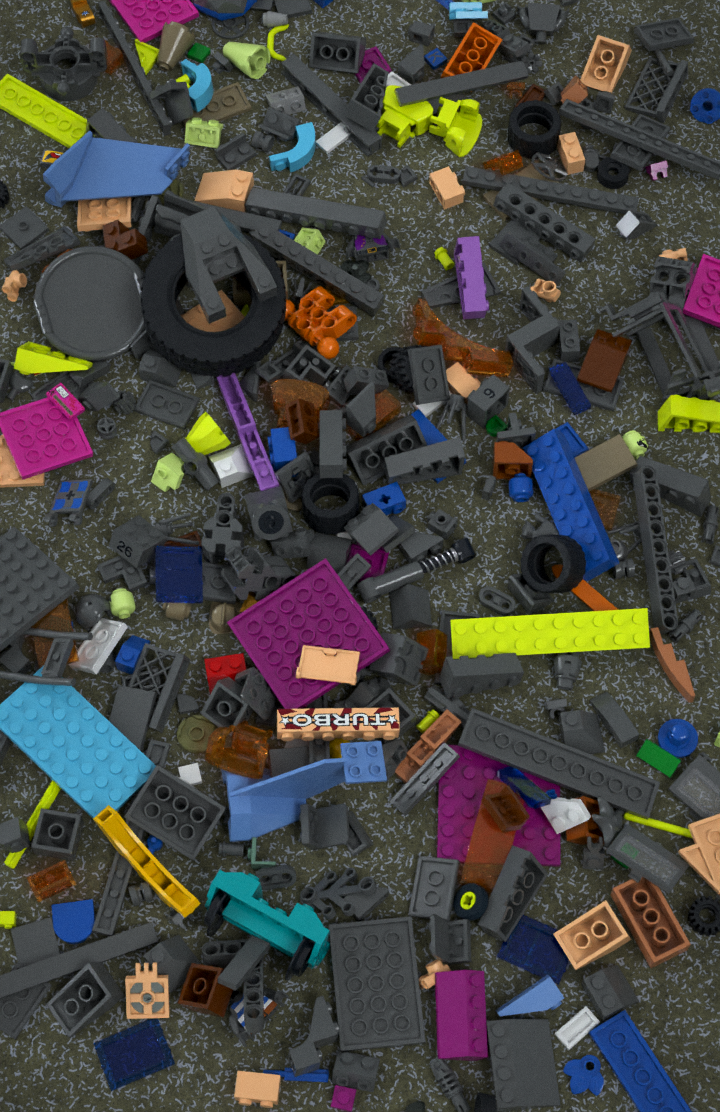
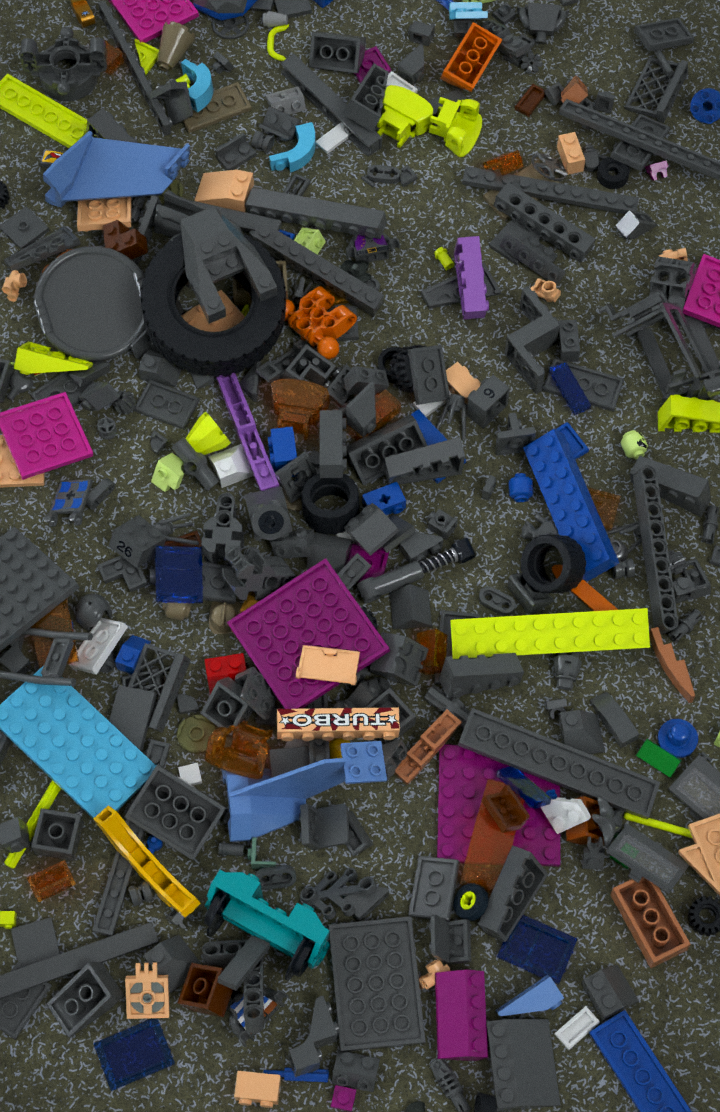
dark pink tile [46,383,85,421] -> none
blue tile [52,899,95,944] -> none
yellowish green head [109,588,135,619] -> none
yellowish green bracket [185,117,223,148] -> none
green tile [187,42,211,63] -> none
yellowish green cone [223,42,270,79] -> none
reddish brown brick [285,398,320,444] -> none
dark grey plate [390,742,460,816] -> none
dark grey tile [395,60,529,107] -> none
clear orange arch [413,298,514,377] -> none
neon yellow pin [416,709,440,734] -> none
blue tile [424,48,447,70] -> none
light nougat brick [429,166,465,210] -> none
green tile [486,415,507,437] -> none
dark orange slope [493,441,533,479] -> none
clear orange tile [507,82,525,99] -> none
black tyre [507,100,561,159] -> none
light nougat slope [553,900,632,970] -> none
blue plate [563,1055,604,1096] -> none
dark tan tile [575,434,638,492] -> none
reddish brown slope [577,329,632,393] -> none
light nougat slope [580,35,632,94] -> none

